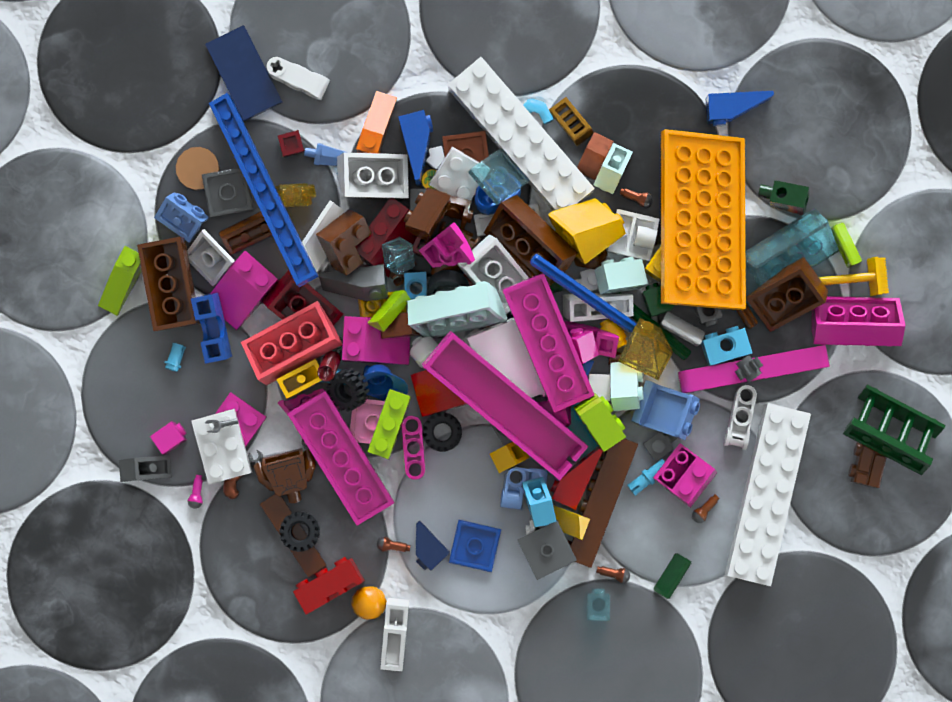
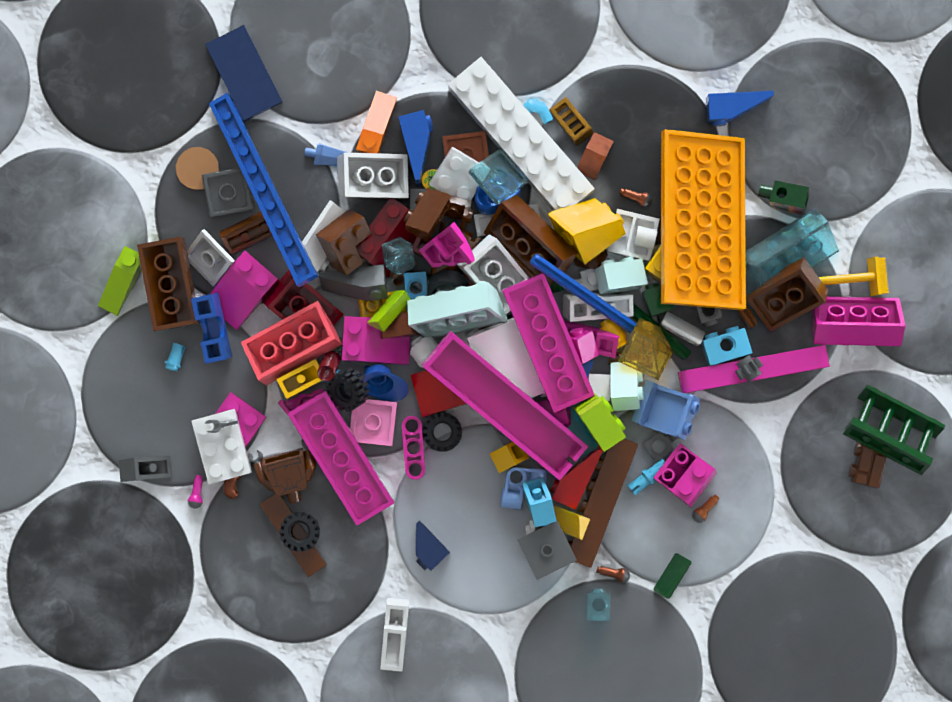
dark pink brick [150,421,187,455] -> none
medium blue bracket [154,193,209,243] -> none
white piece [267,57,330,100] -> none
clear yellow hips [275,183,316,208] -> none
dark red plate [278,130,305,158] -> none
red wedge [293,557,365,614] -> none
light orange hair [351,586,387,620] -> none
lime brick [367,389,411,460] -> none
copper piece [377,536,411,552] -> none
white piece [426,146,445,170] -> none
blue tile [449,520,501,572] -> none
light aqua slope [594,143,633,194] -> none
white piece [724,385,757,450] -> none
white brick [725,403,811,586] -> none
lime slope [829,223,862,268] -> none

